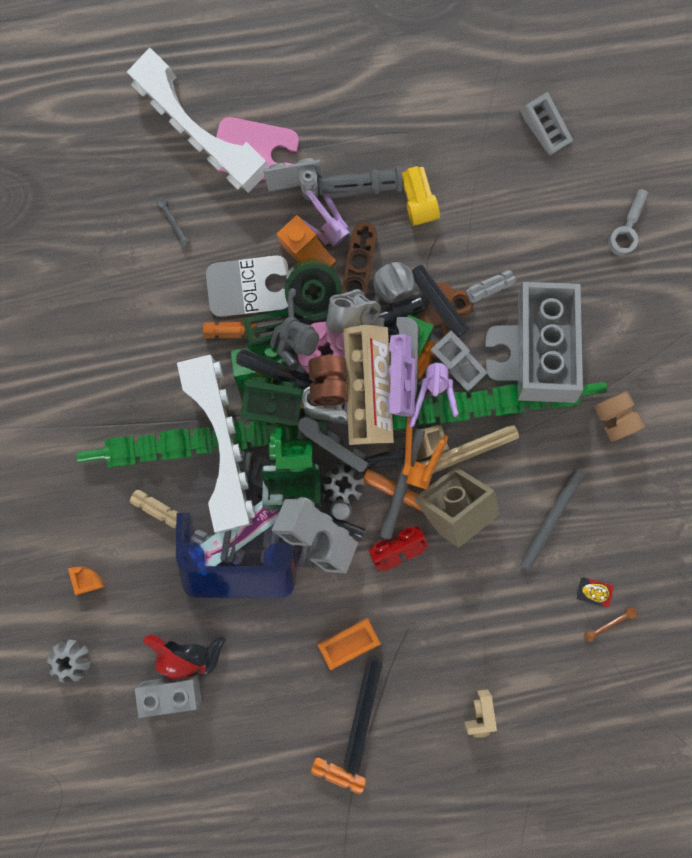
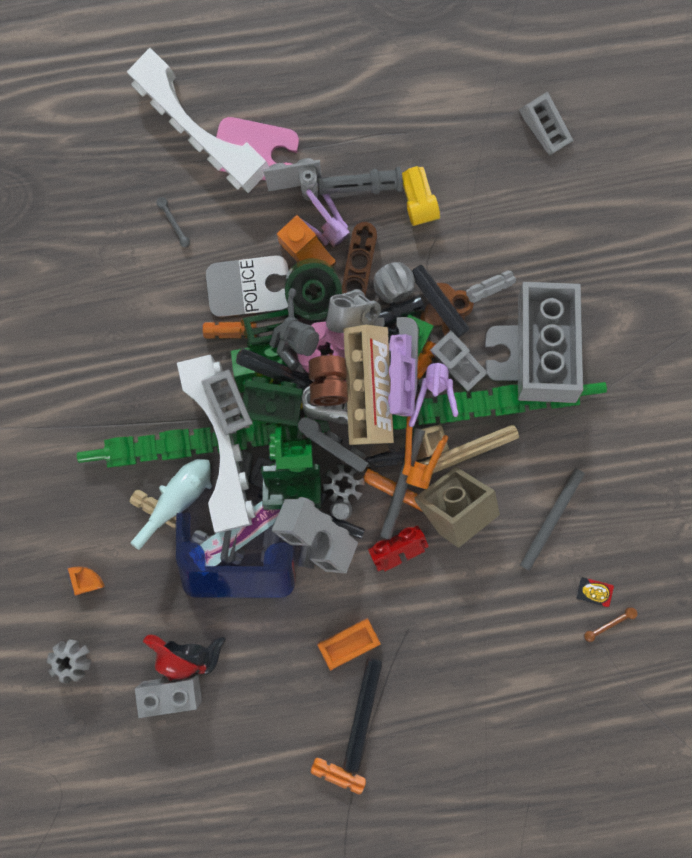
tan bracket [464,689,497,738] -> none
medium nougat wheel [594,391,645,442] -> none
light grey piece [608,189,649,256] -> none
none -> light aqua piece [130,459,212,550]
none -> light grey slope [201,370,252,436]

